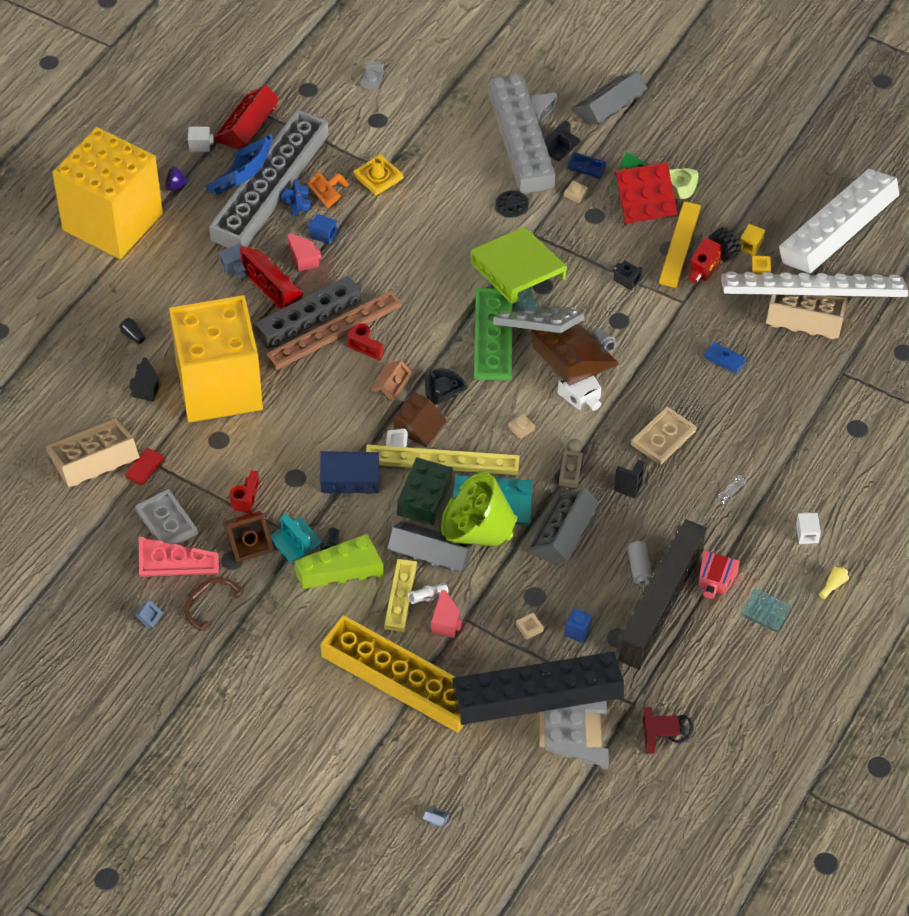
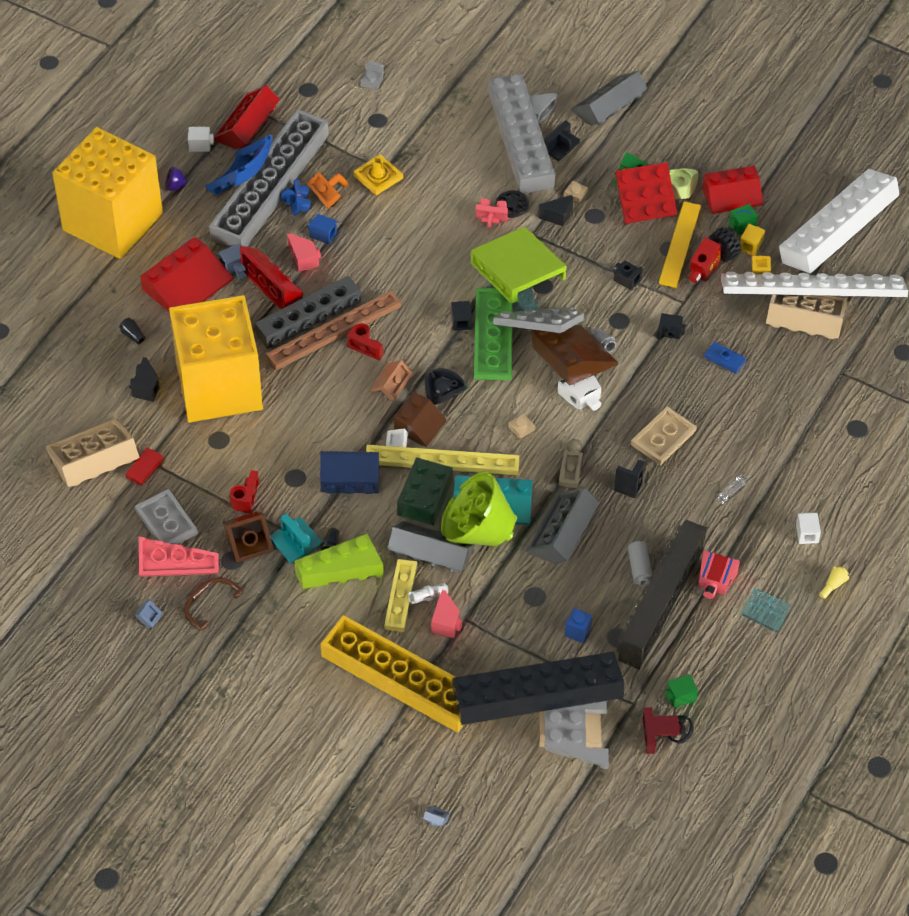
tan plate [516,613,544,640] -> none
clear blue plate [567,152,607,179] -> none
none -> red slope [140,237,233,311]
none -> black brick [451,301,472,331]
none -> coral hips [475,198,508,228]
none -> black slope [539,195,573,226]
none -> black brick [657,313,686,339]
none -> green brick [665,674,698,708]
none -> red slope [702,165,763,214]
none -> green brick [728,204,758,235]

